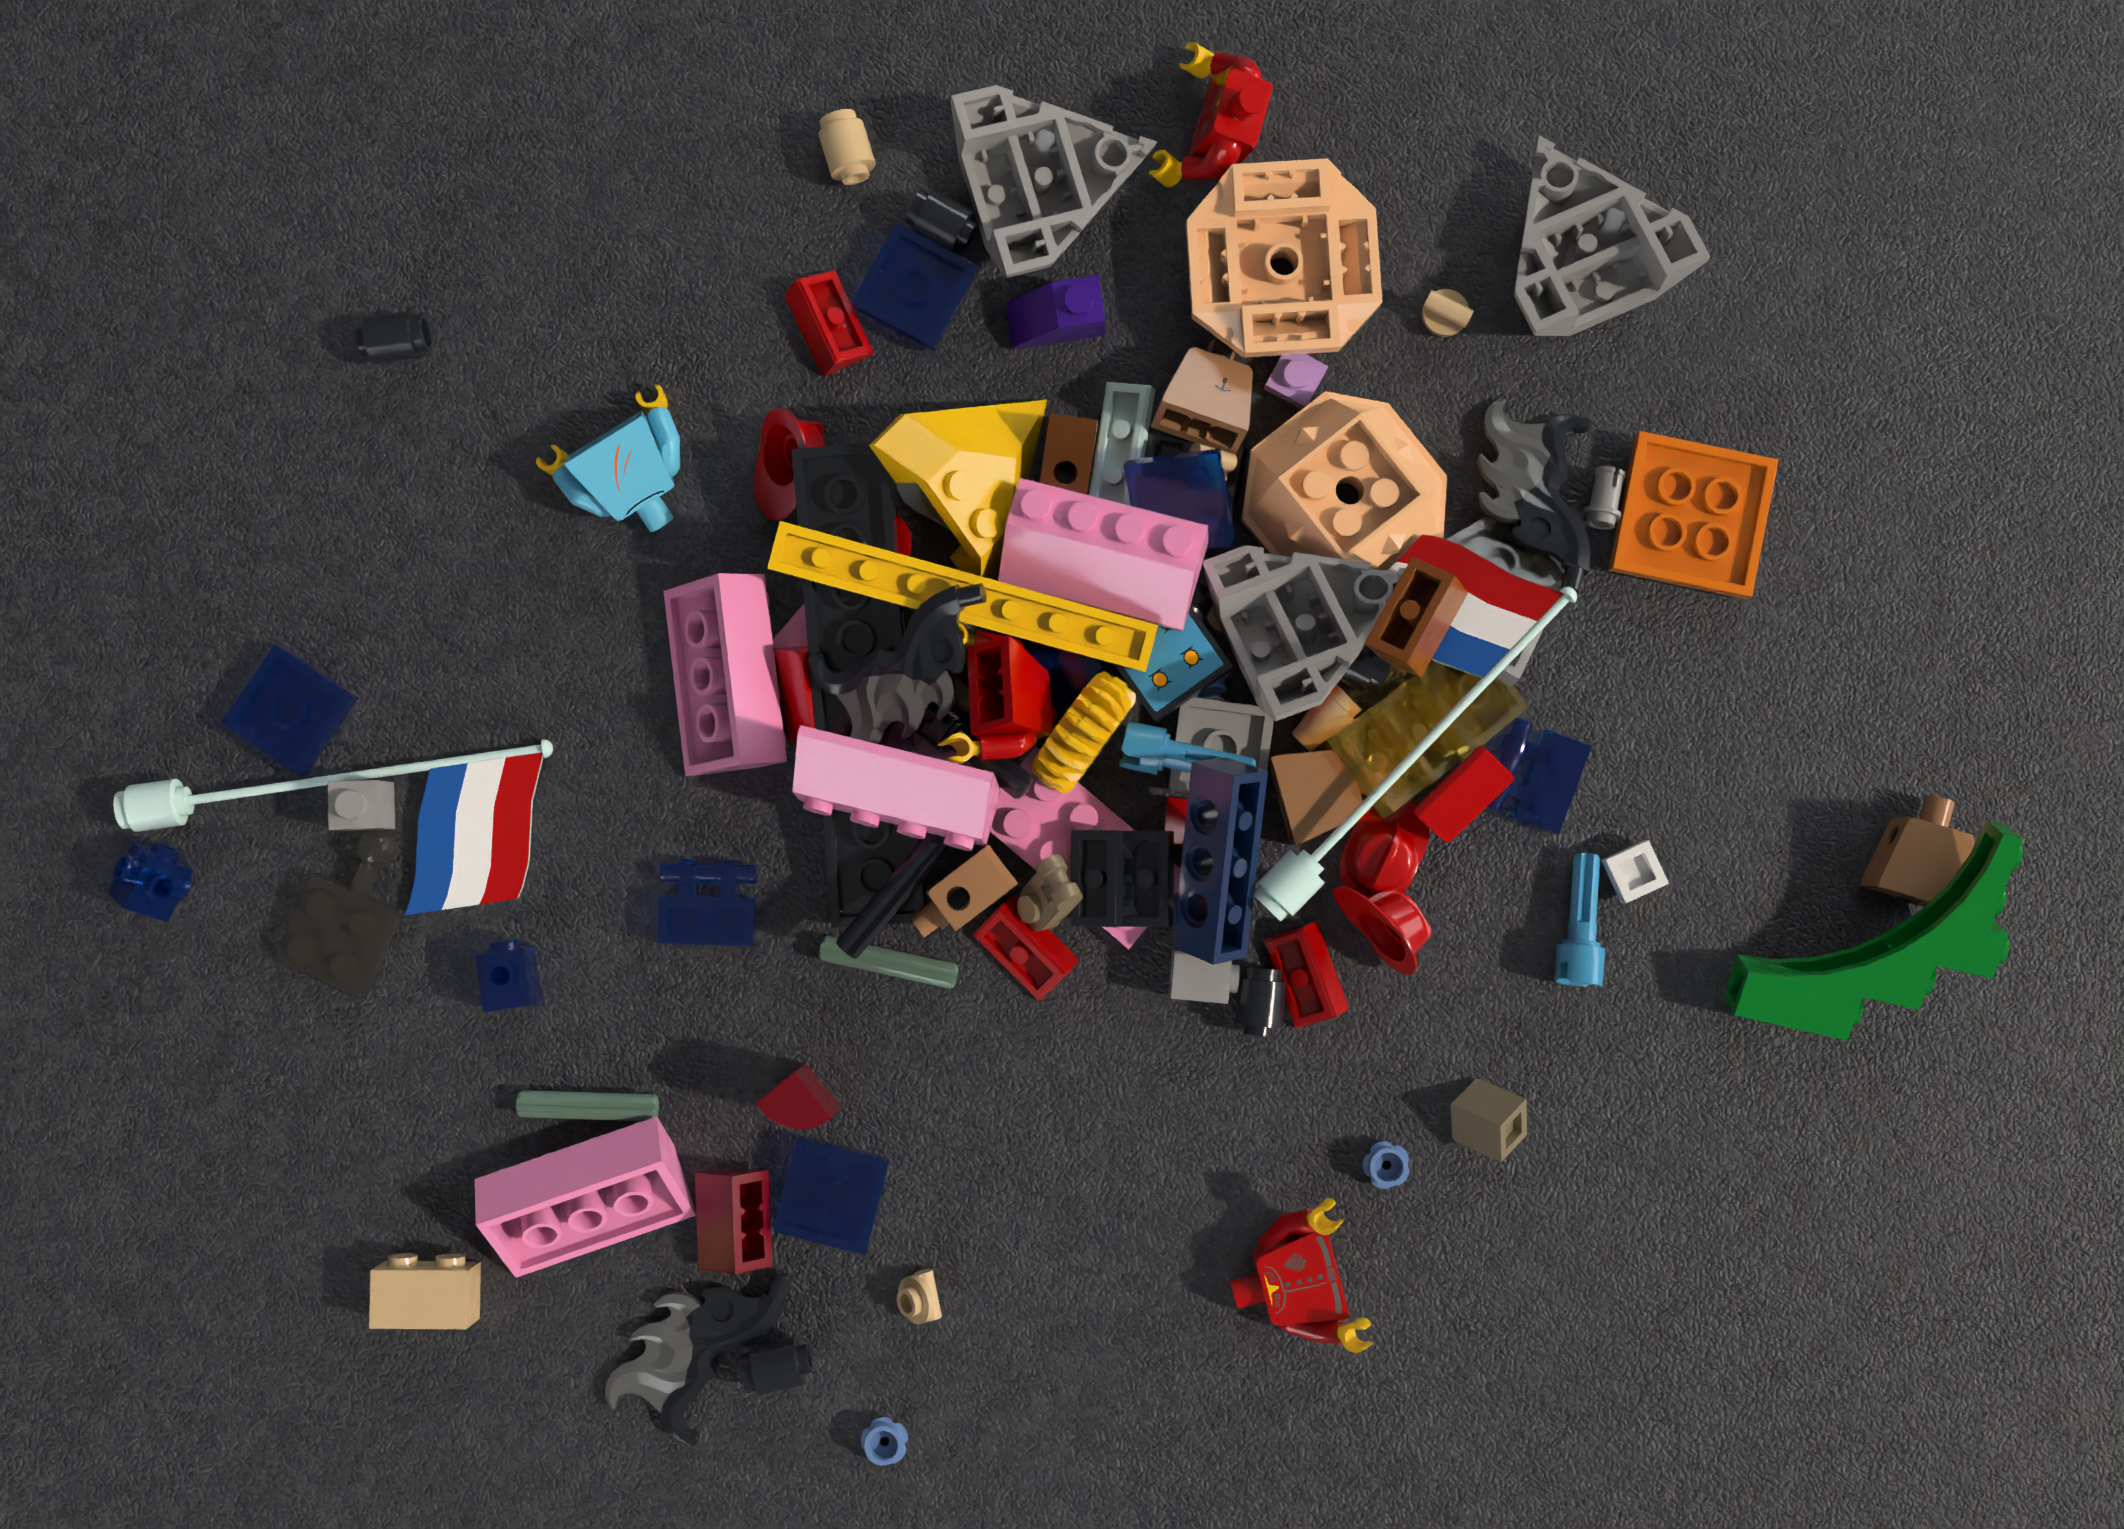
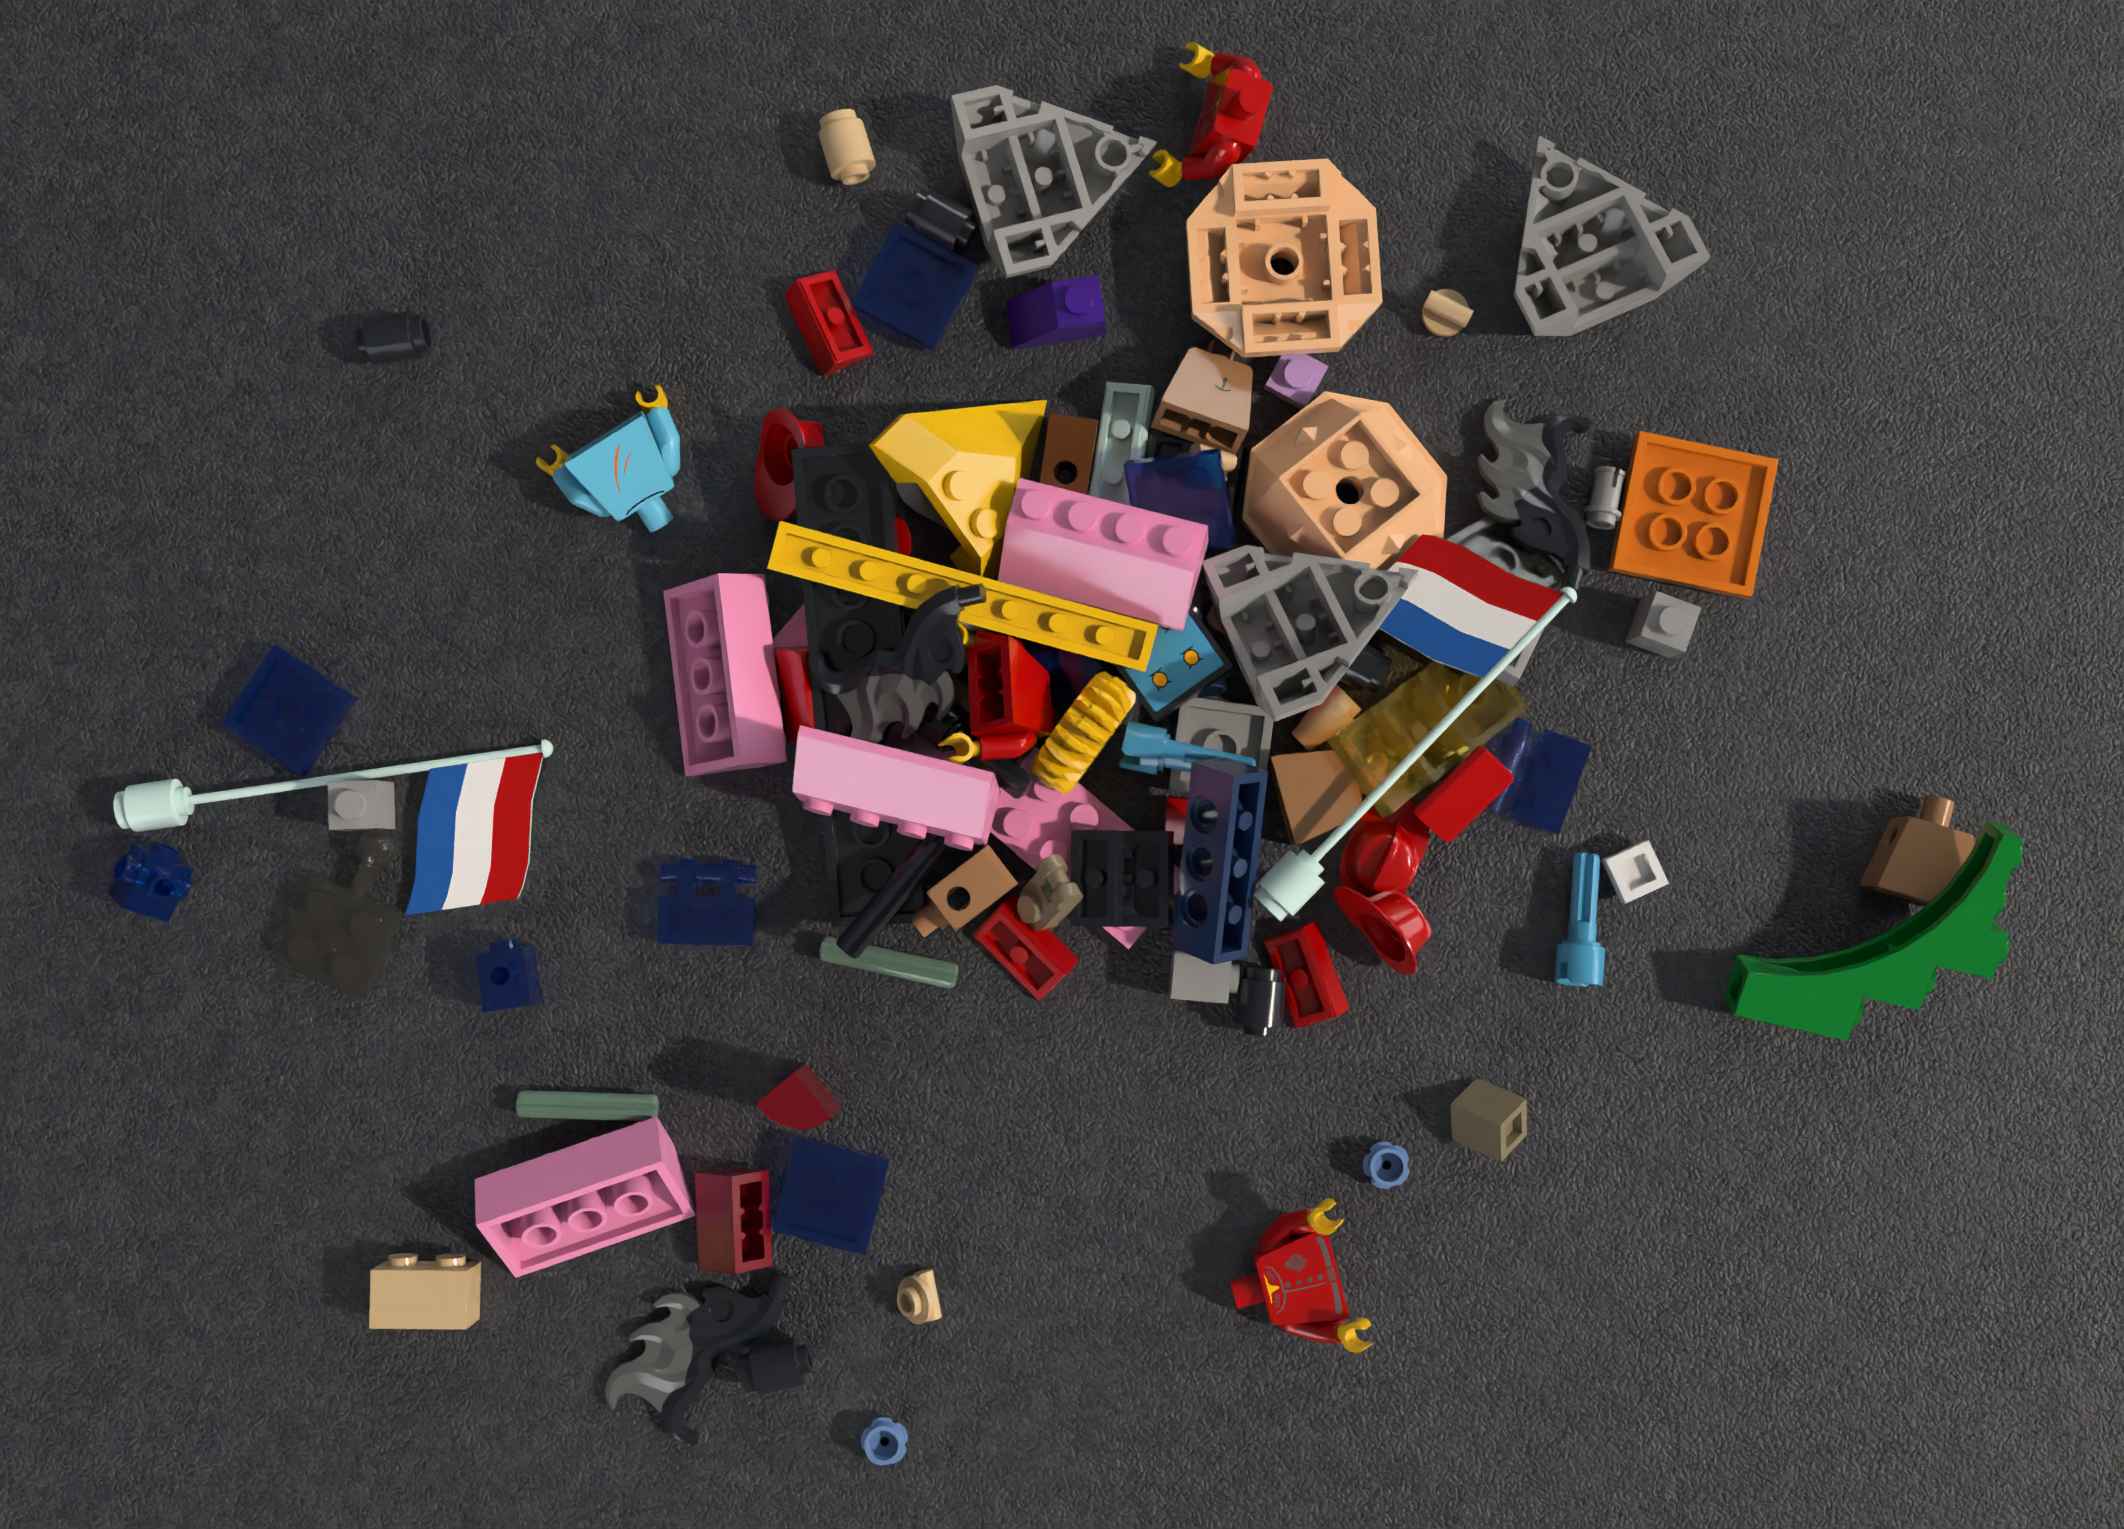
dark orange brick [1365,556,1468,678] -> none
none -> light grey brick [1625,591,1702,658]

